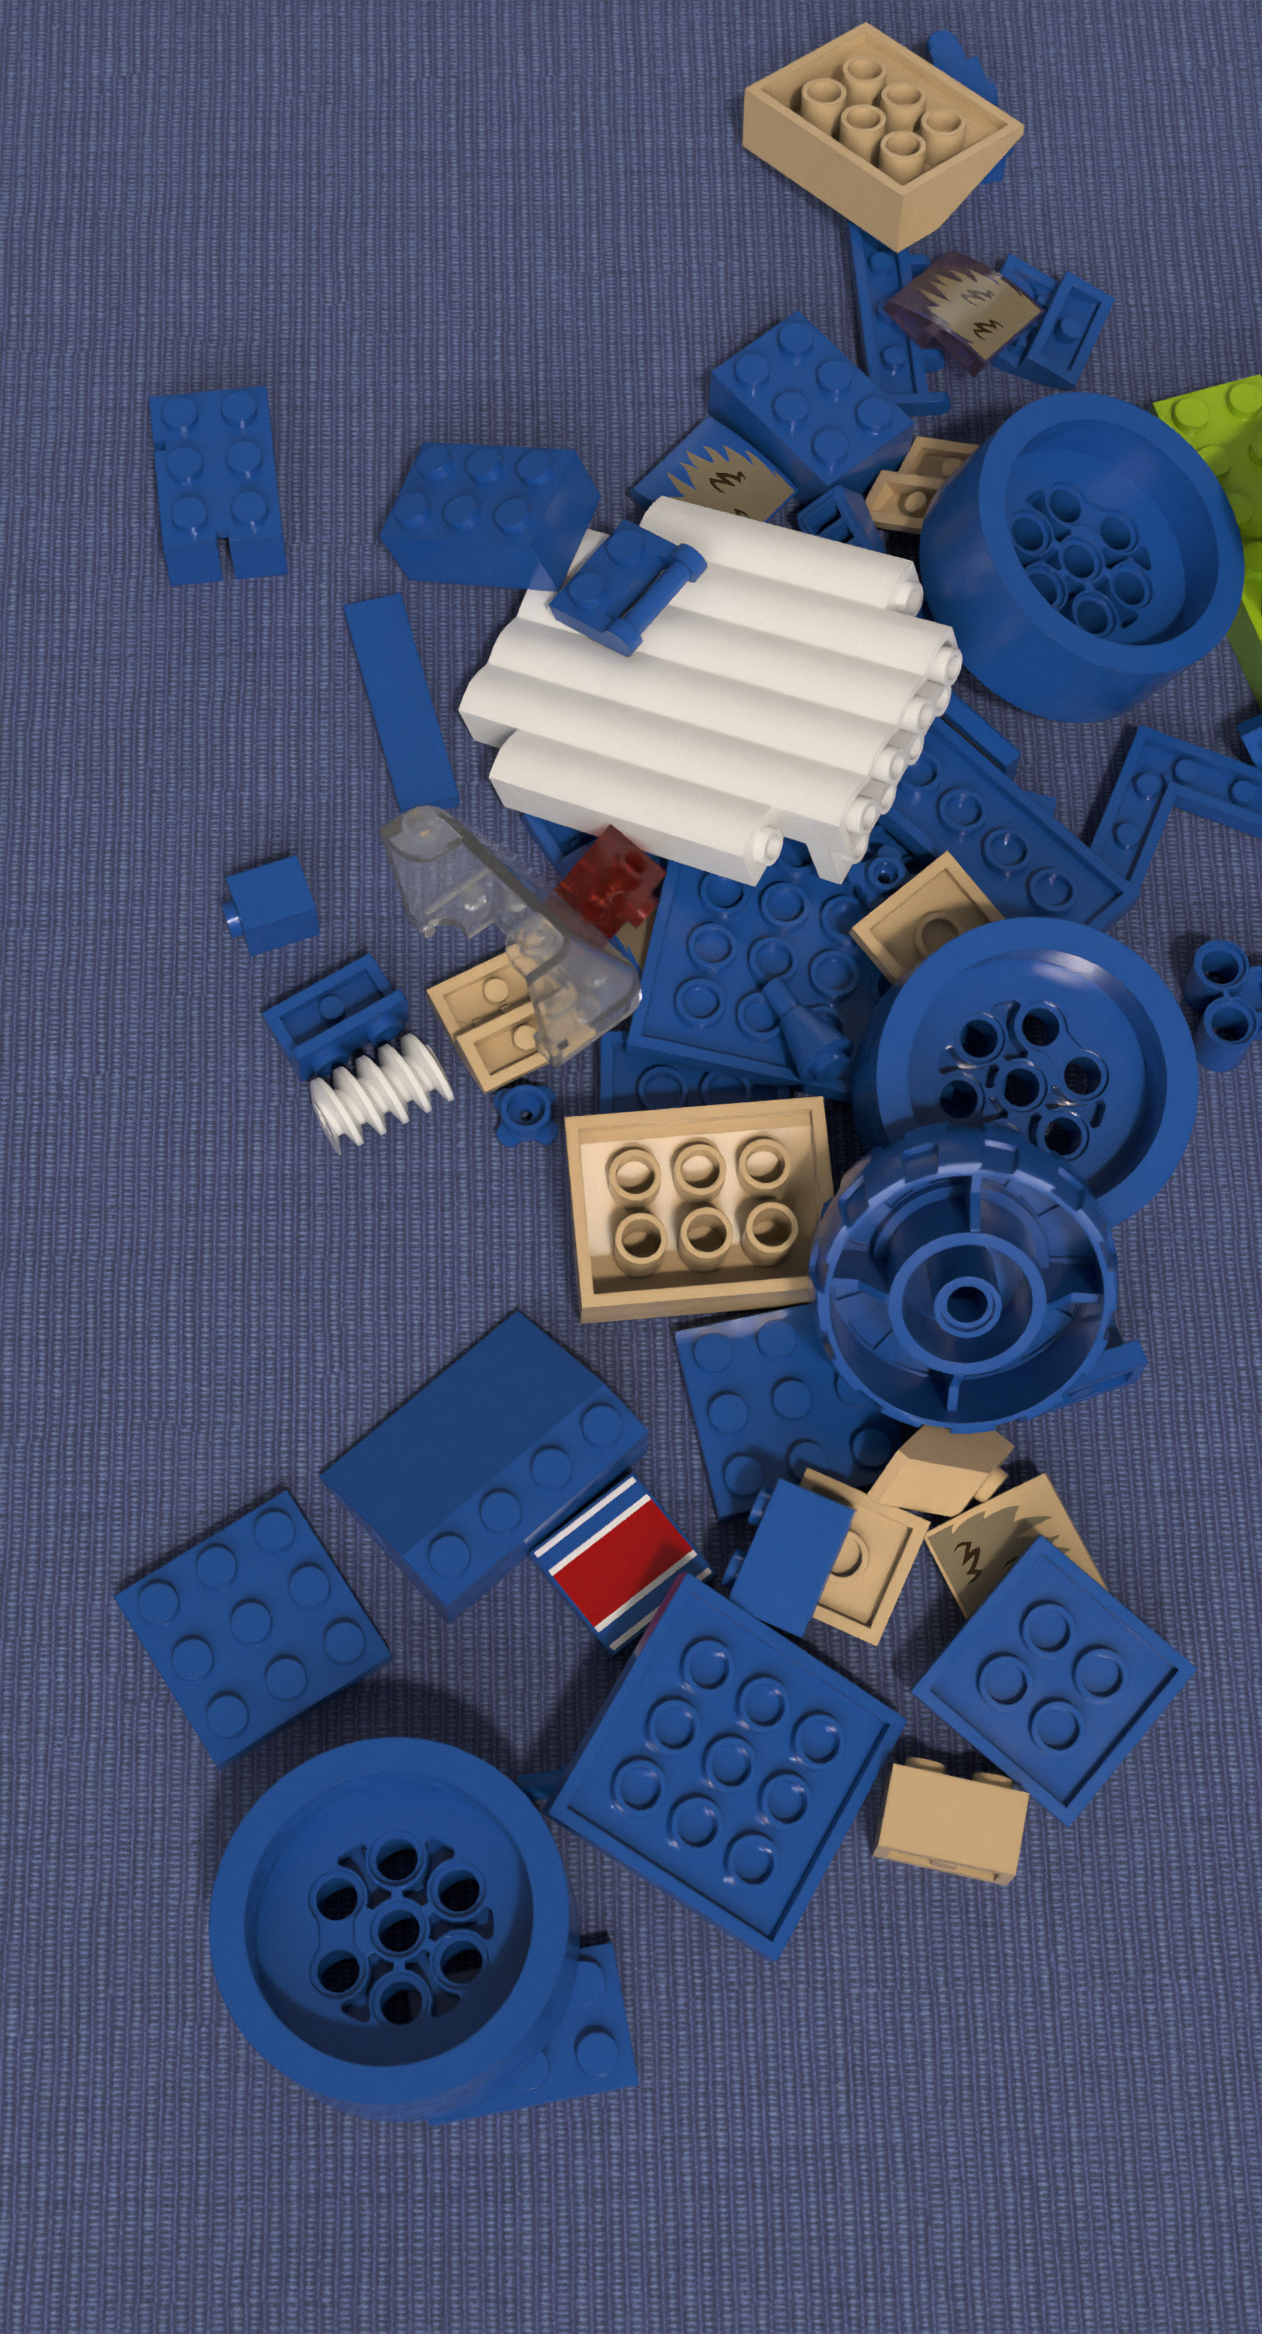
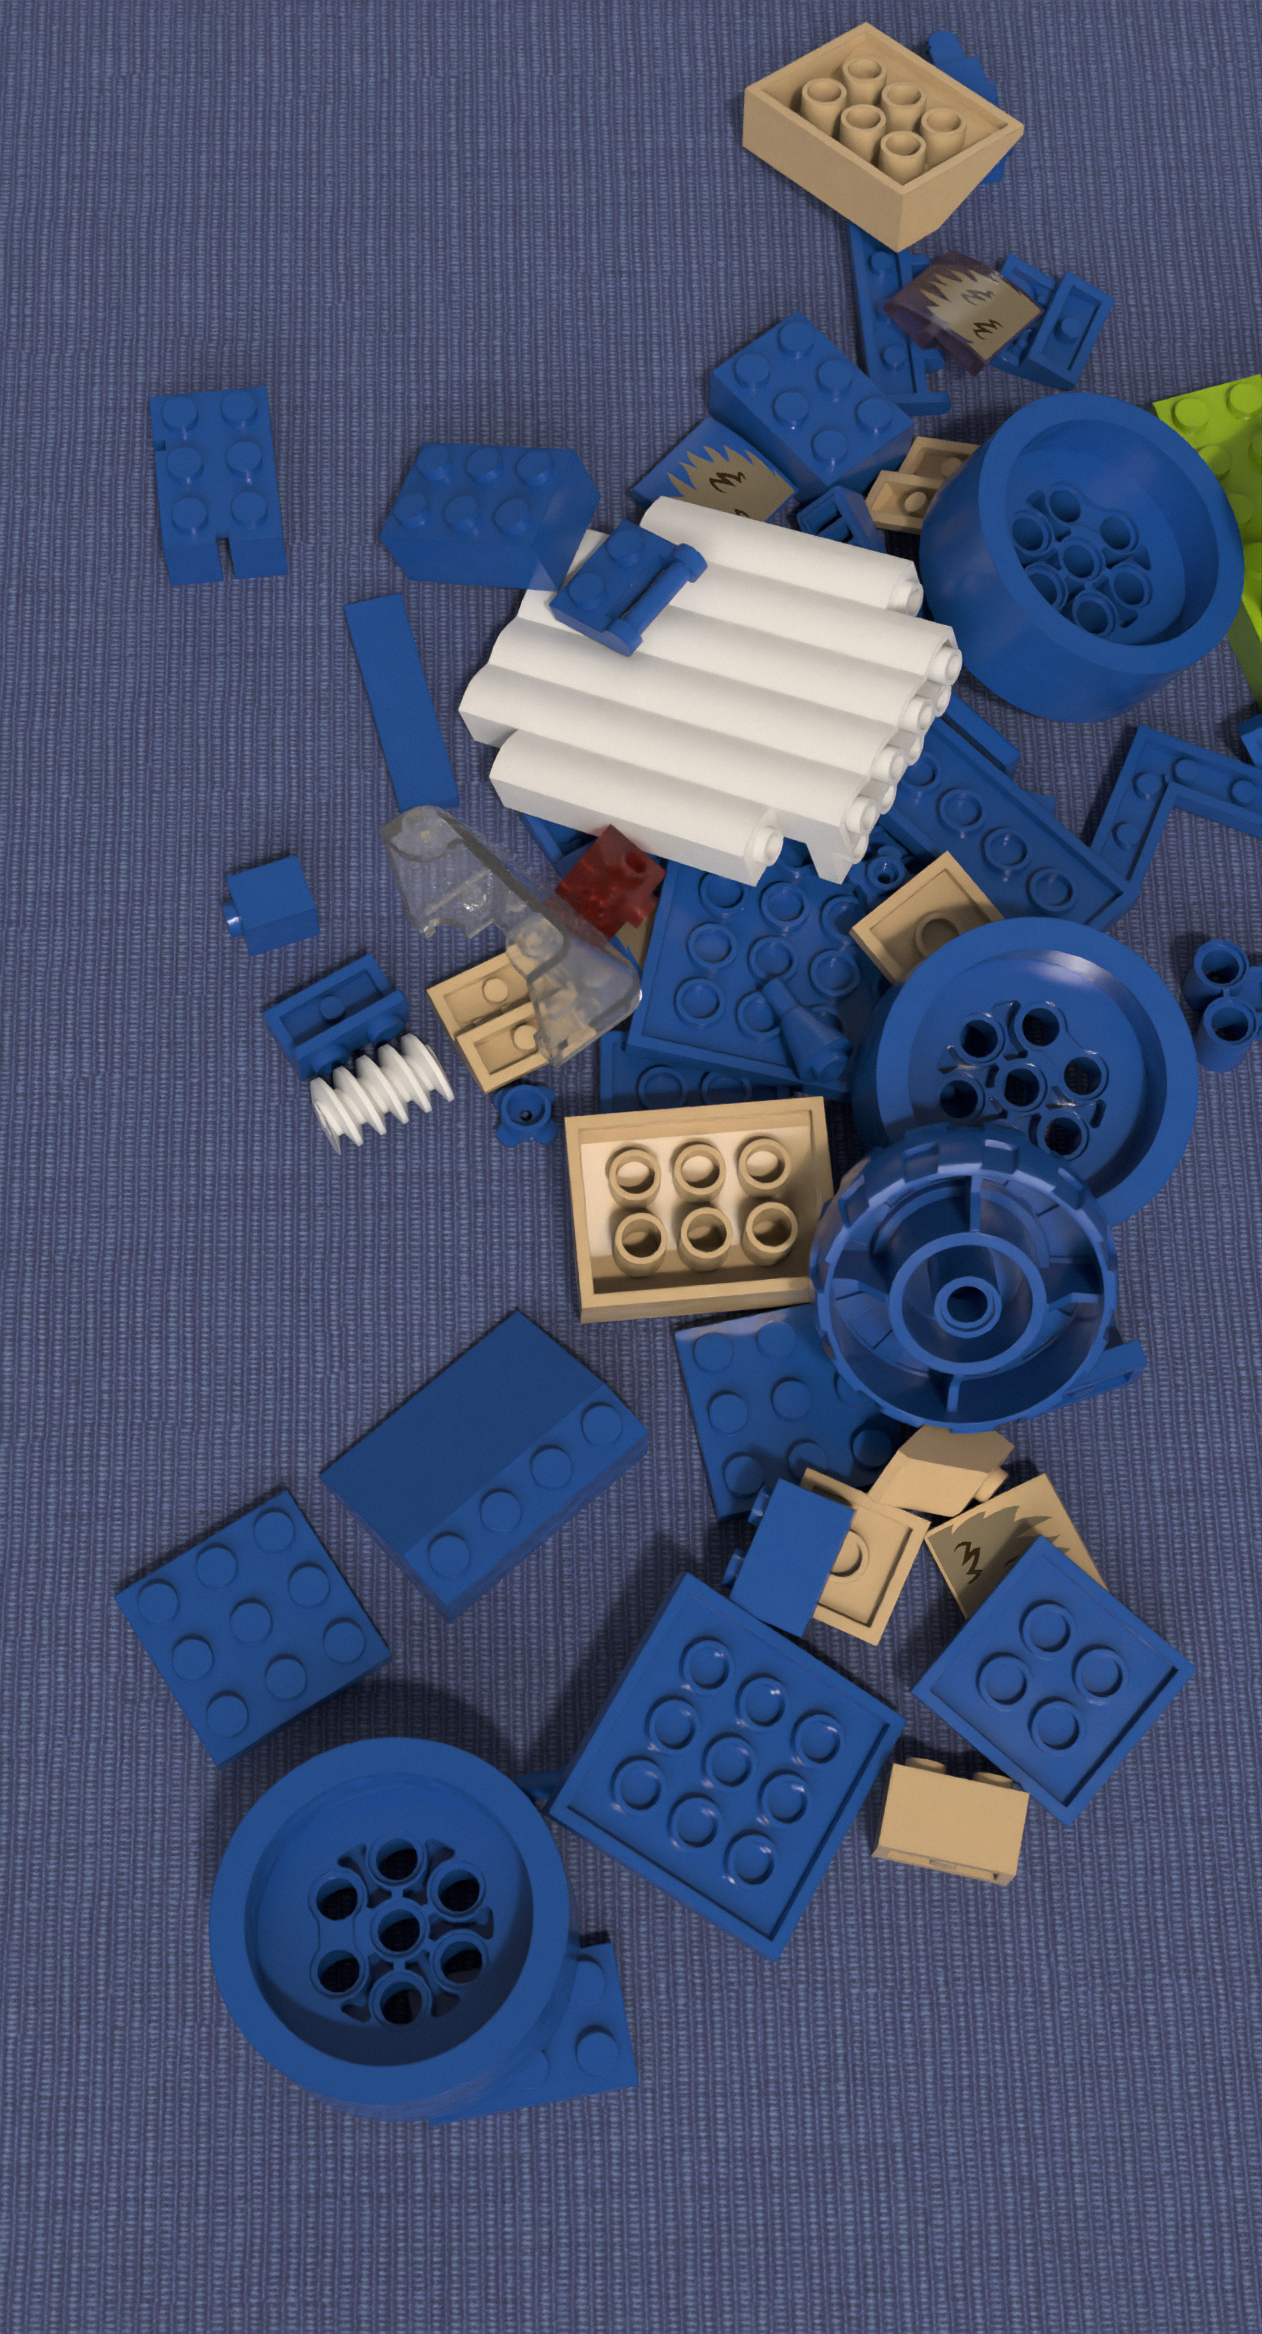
tile [529,1472,717,1661] -> none

